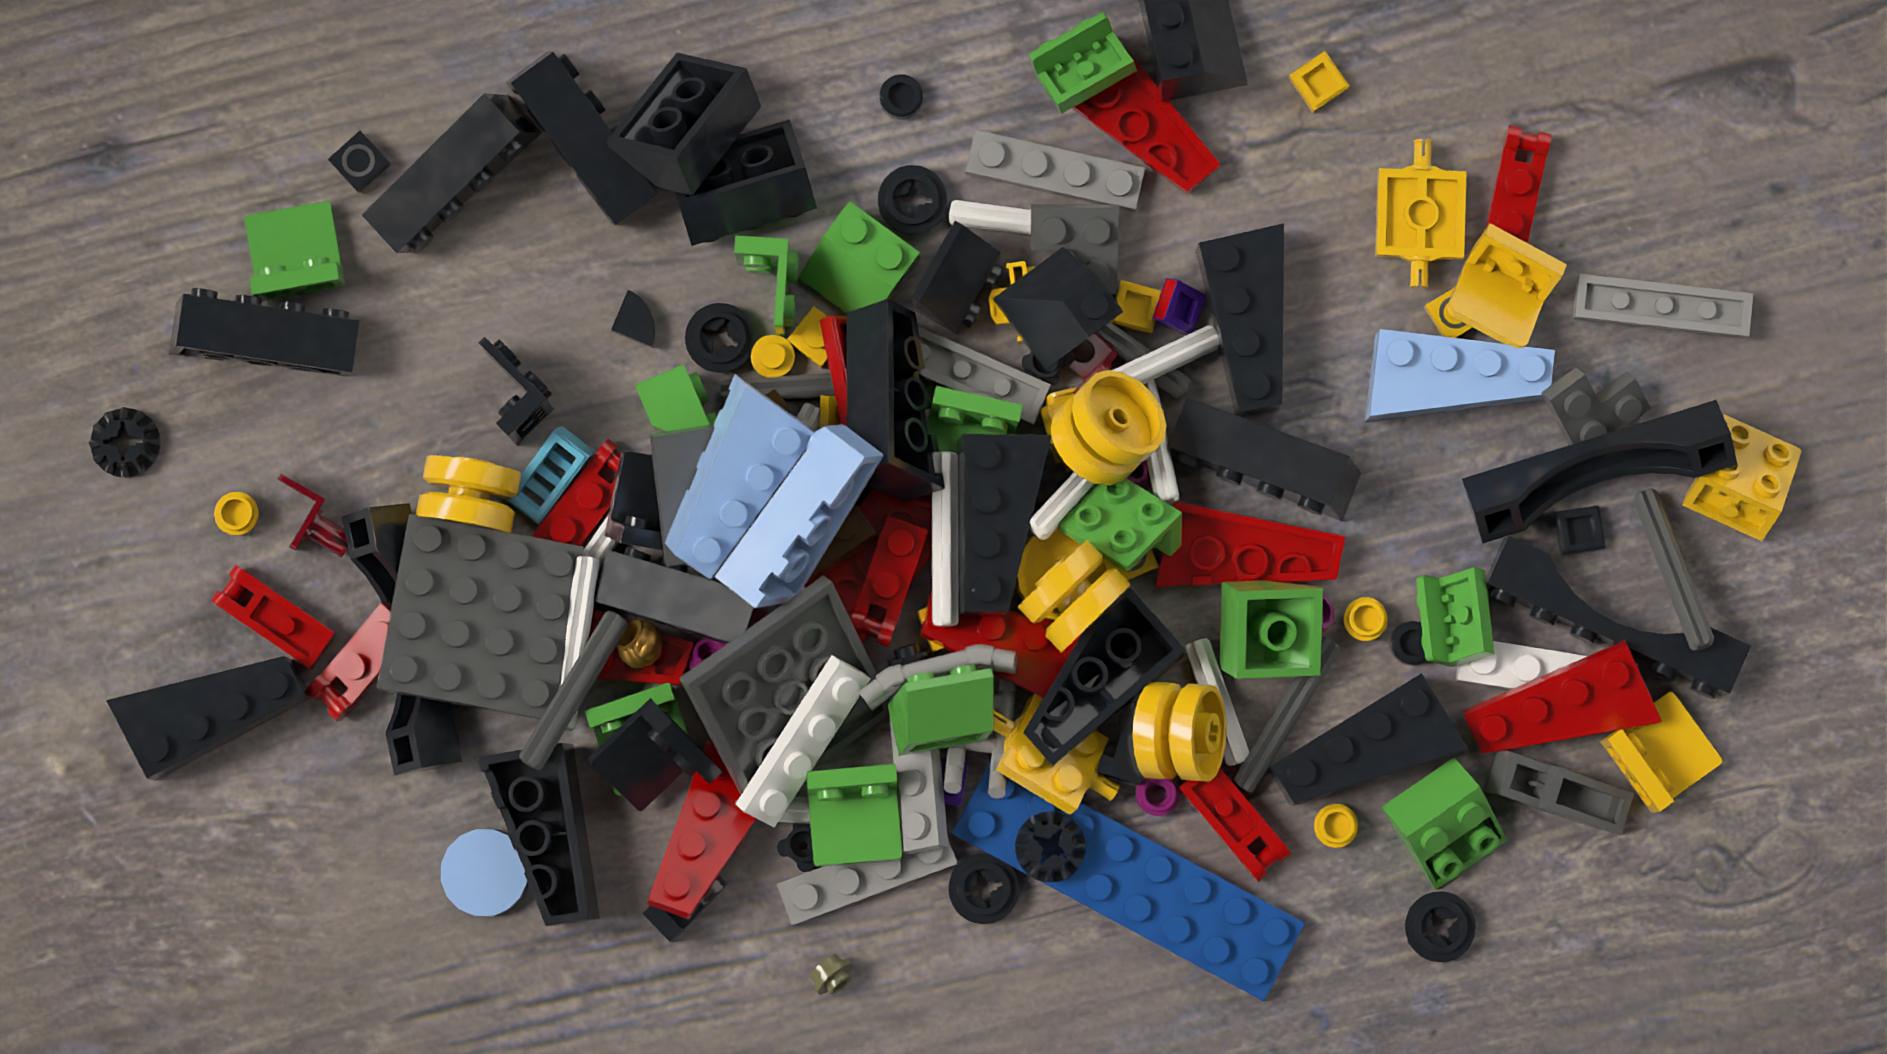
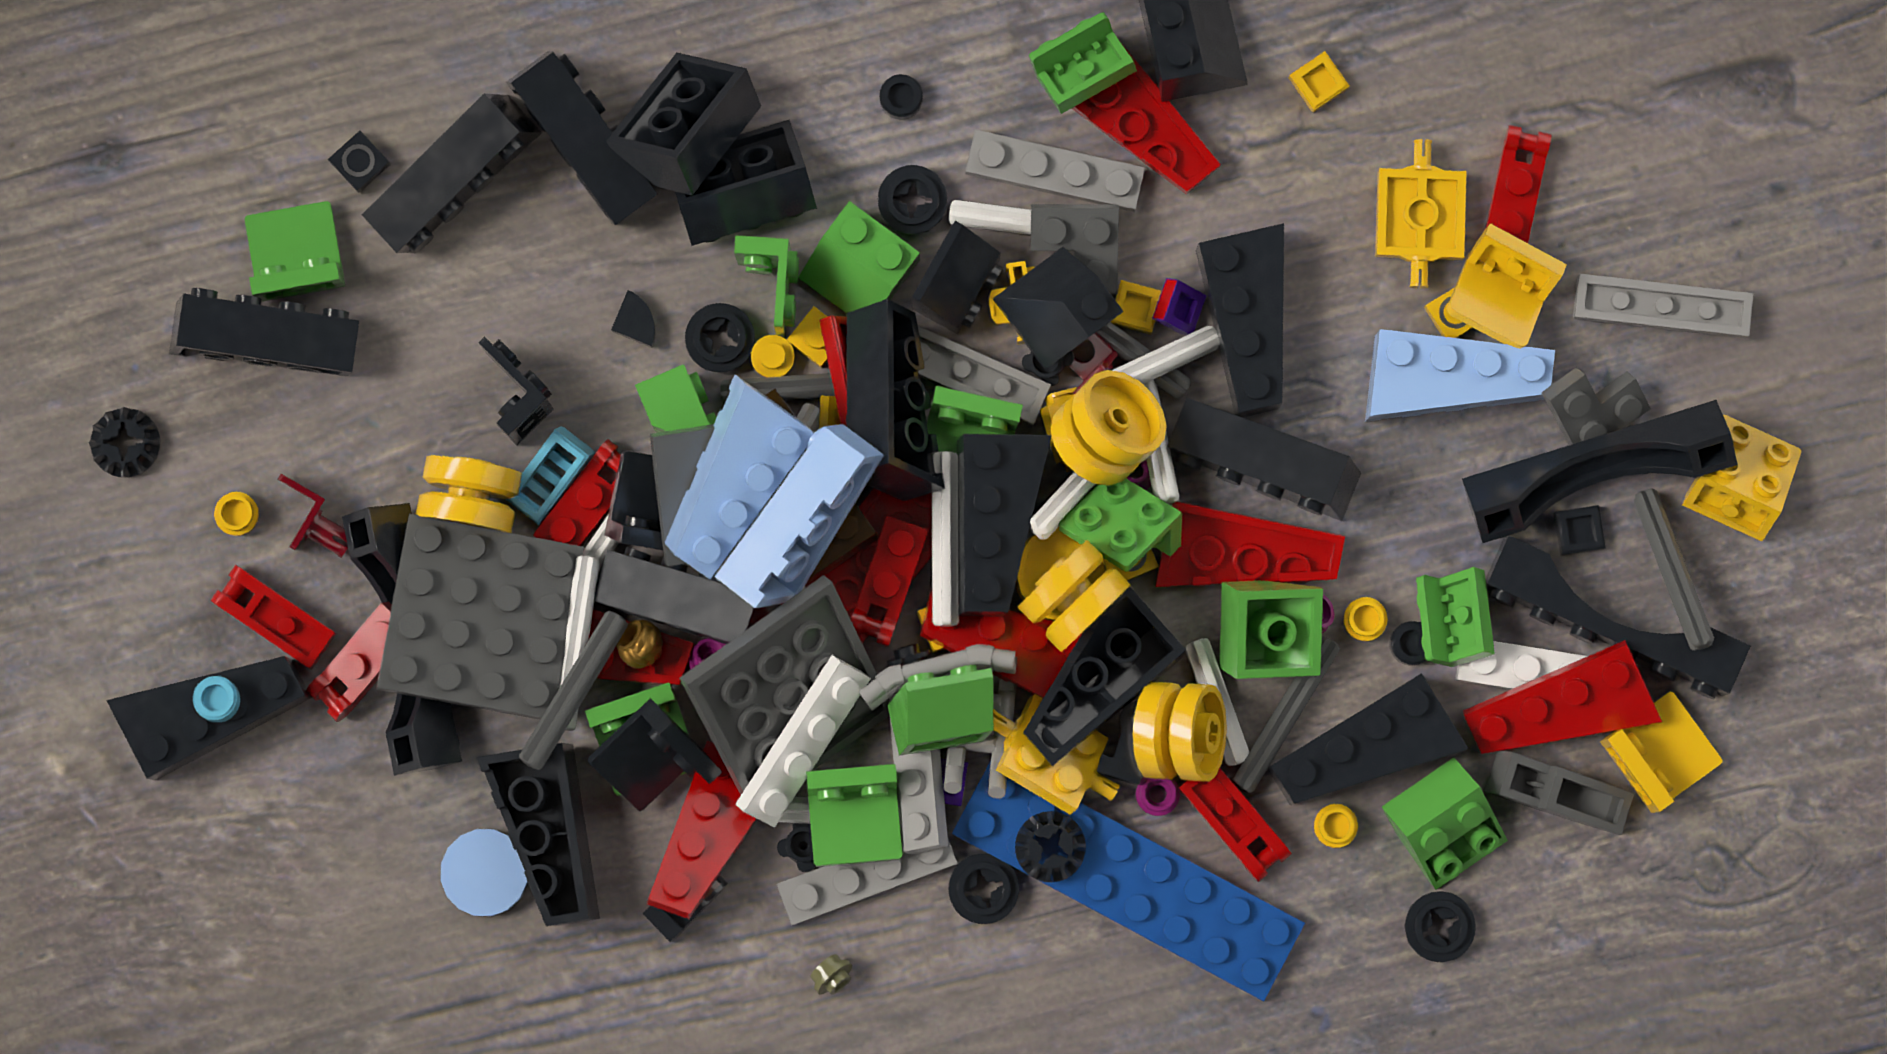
none -> medium azure tile [193,676,240,723]

